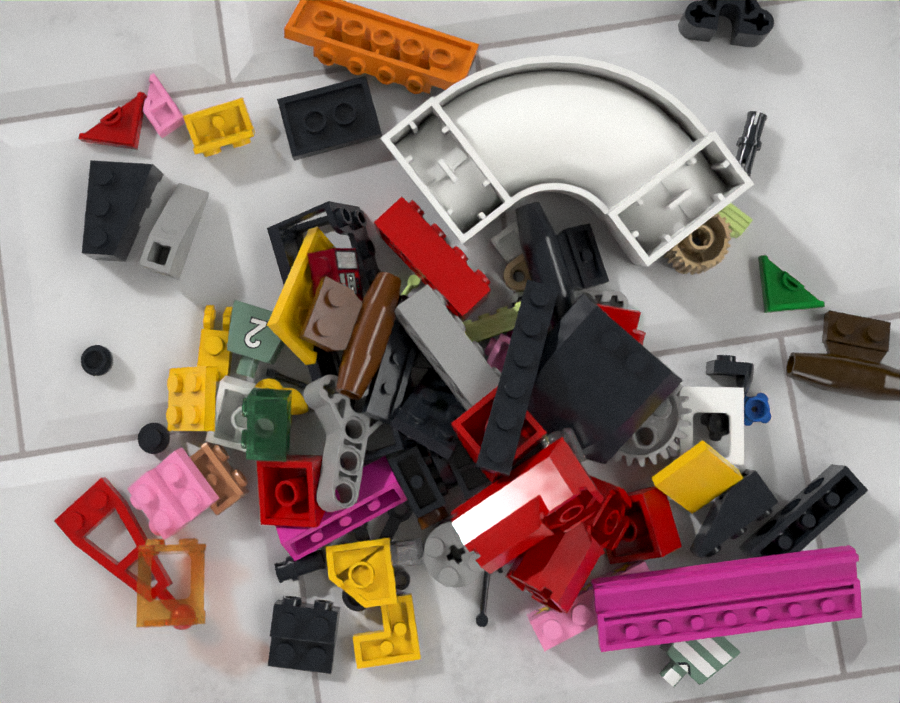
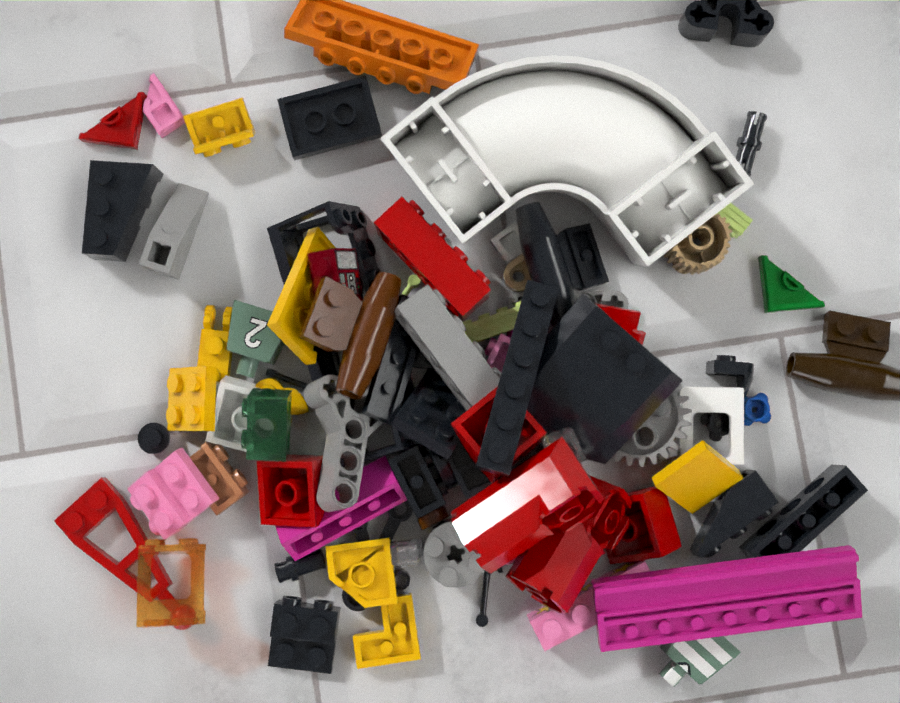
black plate [81,345,113,376] -> none

